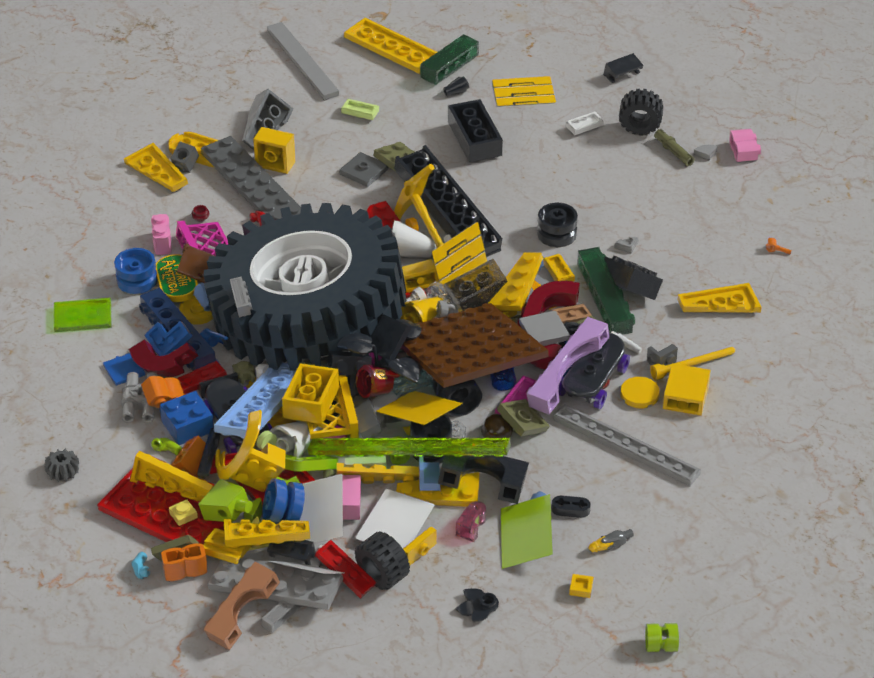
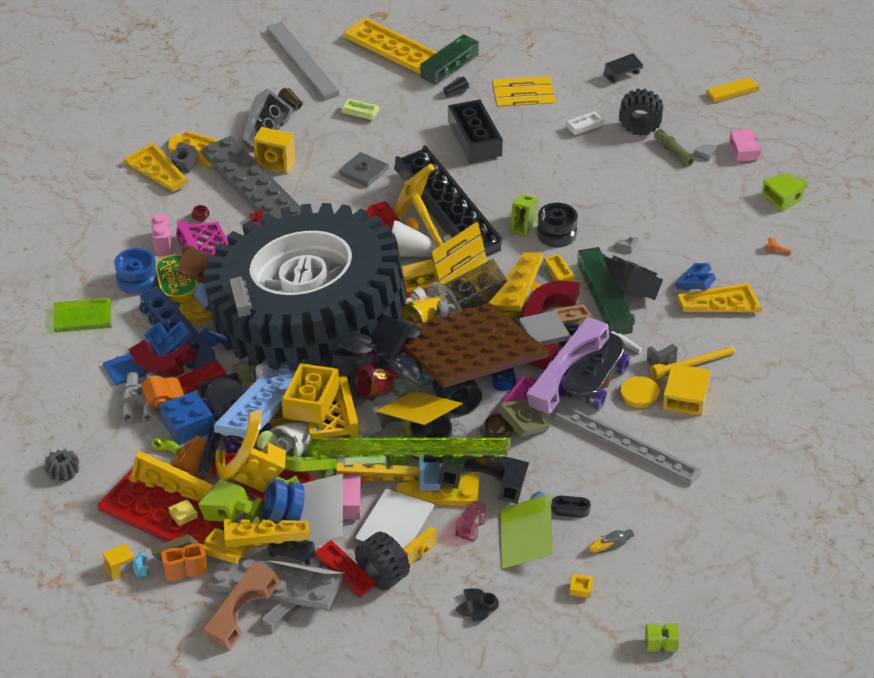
olive plate [373,142,415,172] -> none
none -> yellow panel [103,543,134,581]
none -> dark brown cone [278,87,303,110]
none -> lime torso [510,194,539,237]
none -> blue plate [675,263,716,290]
none -> yellow tile [706,77,759,103]
none -> lime torso [762,173,808,212]

